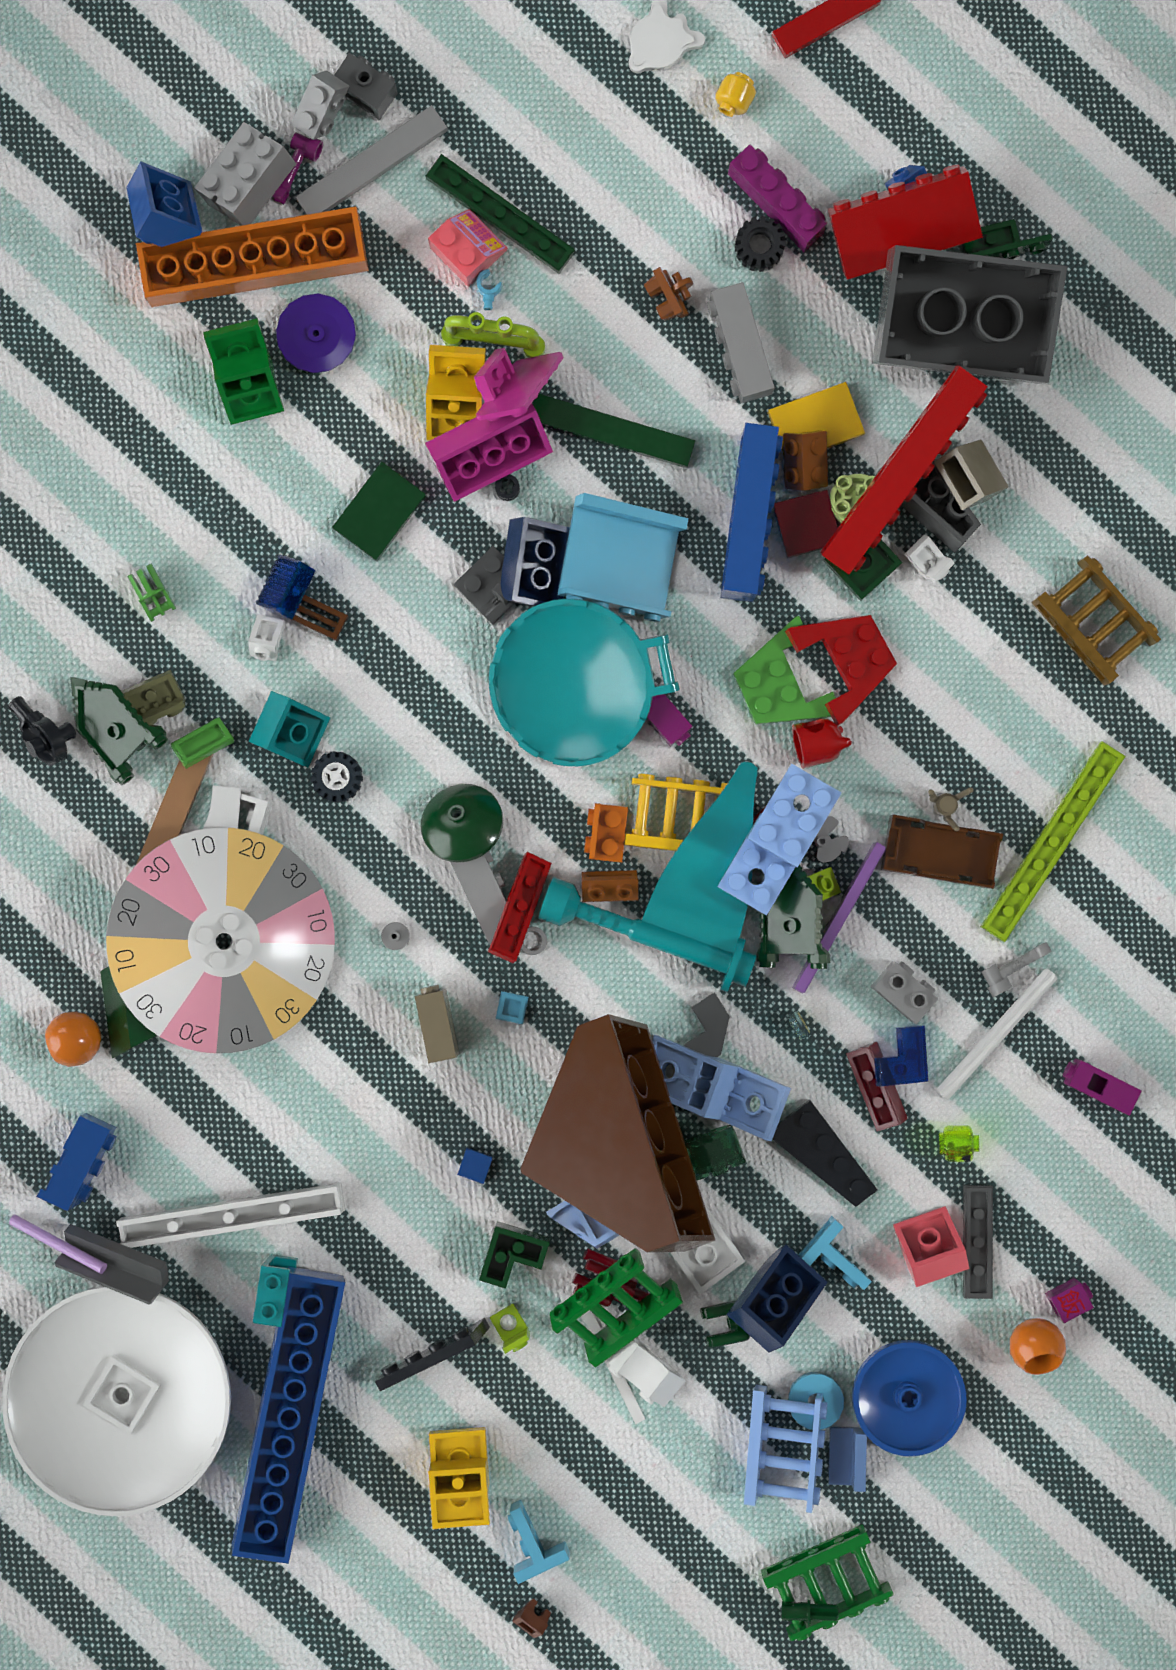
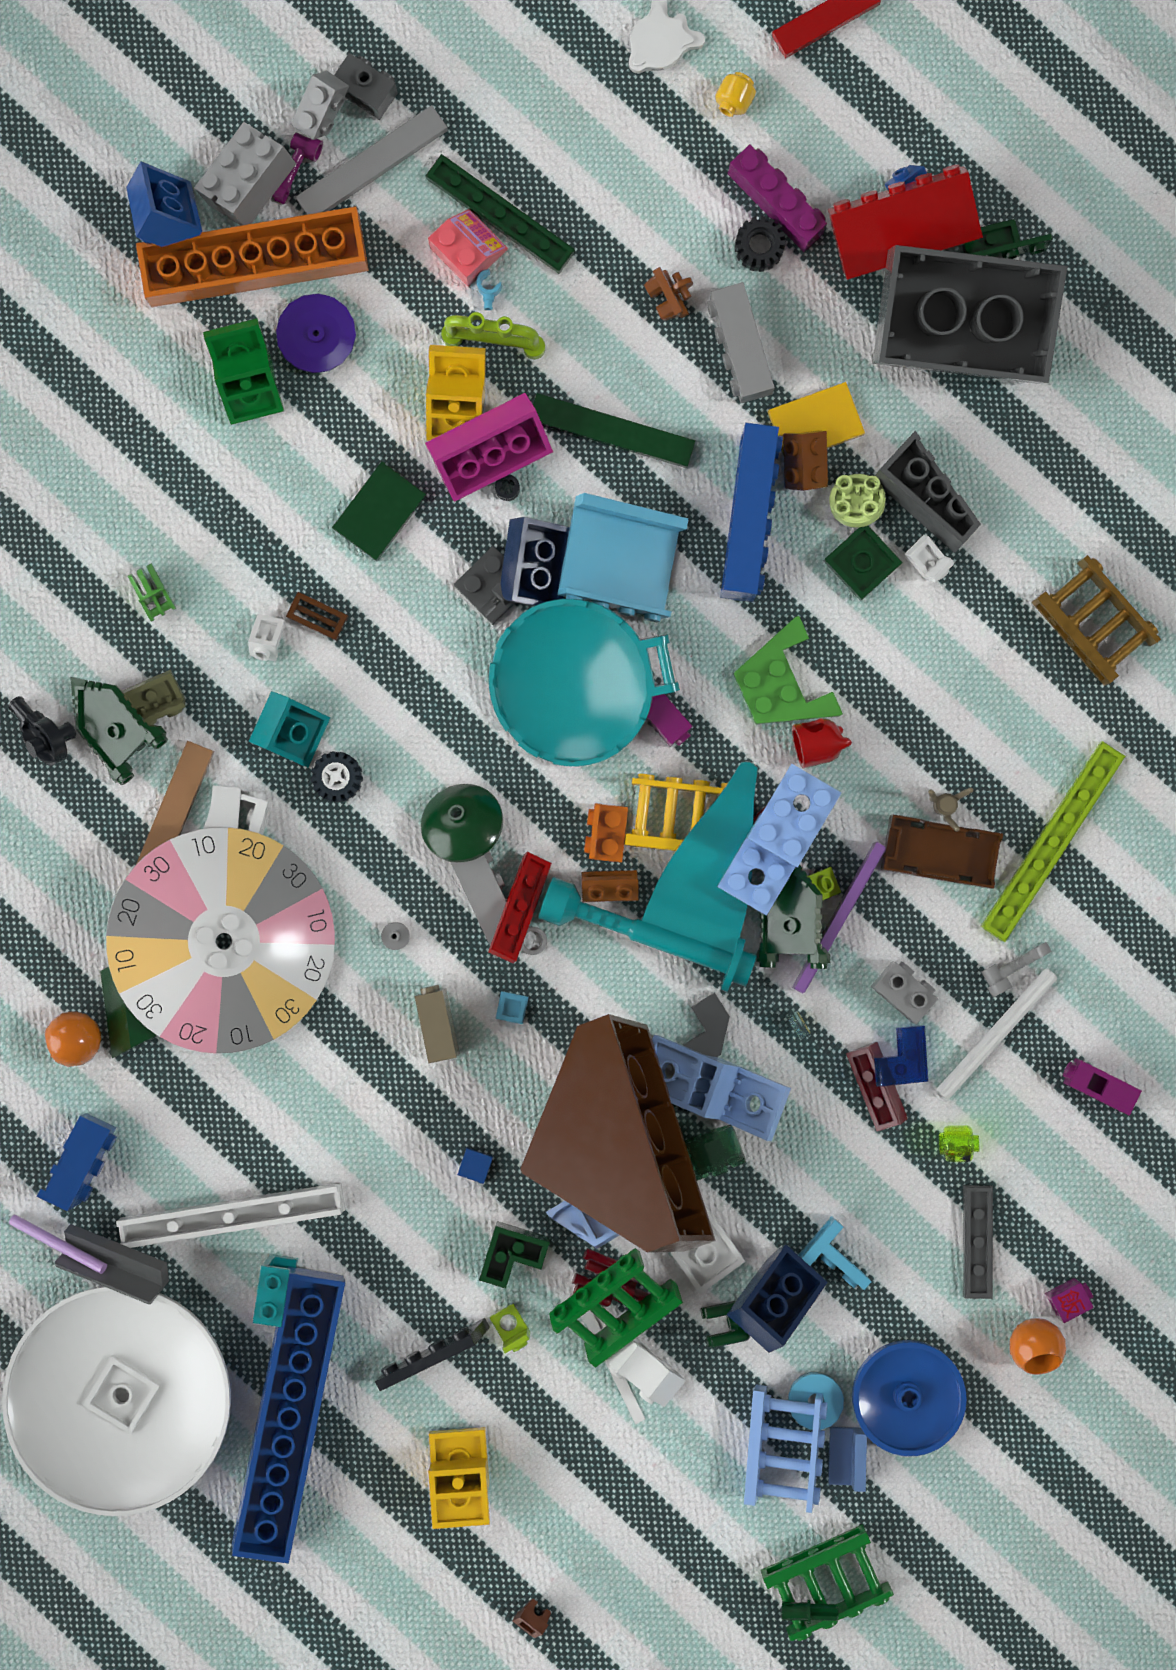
bright green tile [171,717,234,769] -> none
clear blue brick [256,554,316,621] -> none
dark pink bracket [474,348,564,421] -> none
medium azure bracket [508,1500,570,1584] -> none
black wing [773,1100,878,1207] -> none
dark red tile [774,490,837,558] -> none
red wing [785,615,897,726] -> none
light grey piece [813,816,849,863] -> none
red brick [820,365,988,574] -> none
coral slope [893,1206,969,1287] -> none
dark tan brick [934,439,1009,510] -> none

